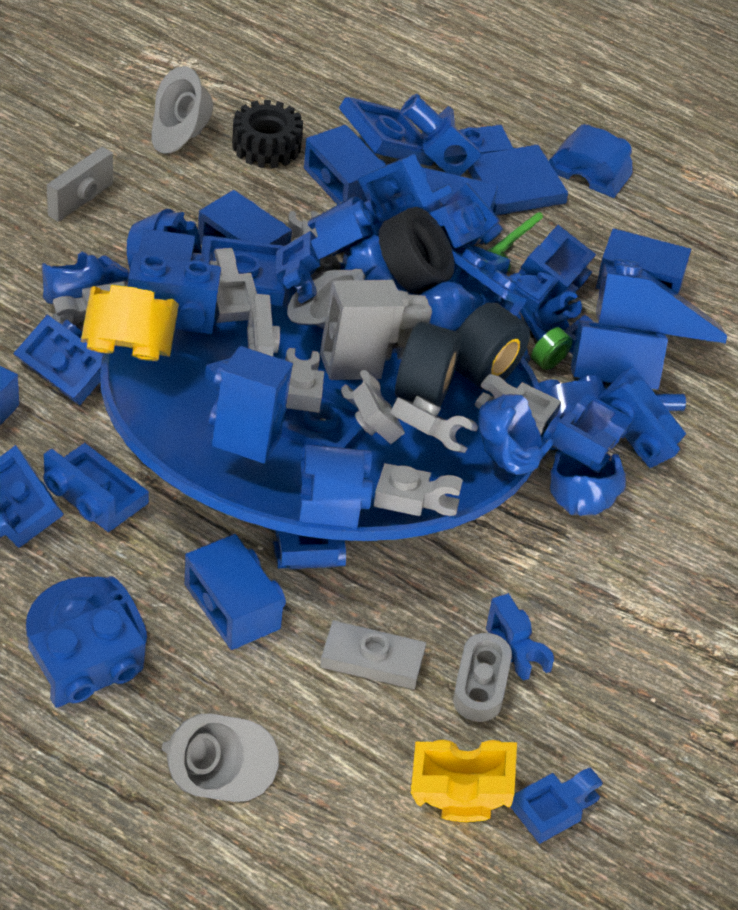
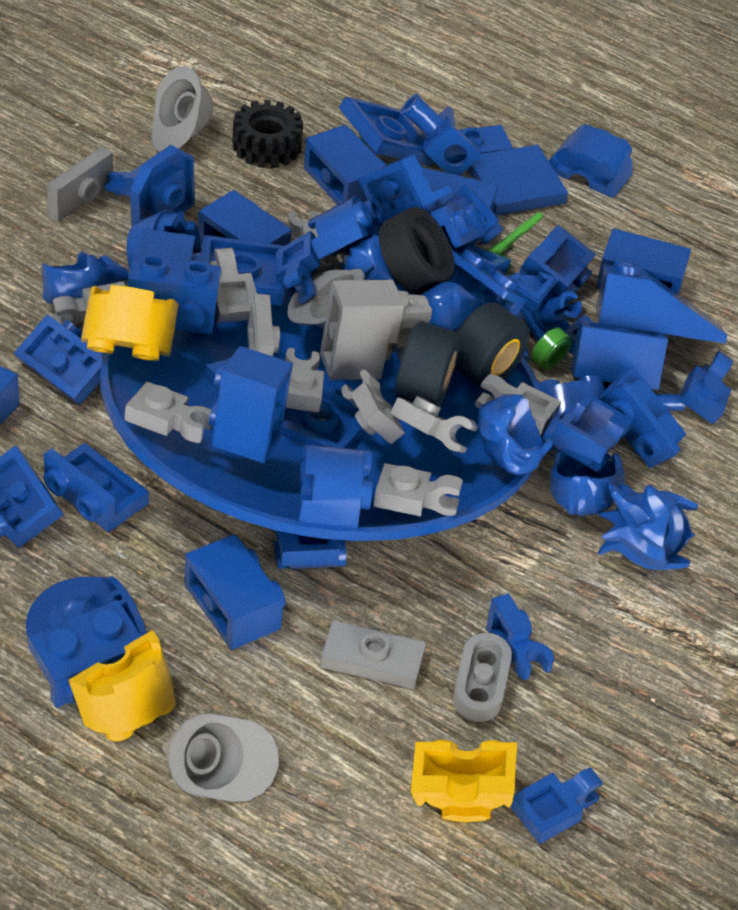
none -> yellow cylinder [68,630,176,741]
none -> blue piece [105,145,195,226]
none -> light grey plate [124,382,213,443]
none -> blue hair [598,484,698,570]
none -> blue plate [678,350,733,424]

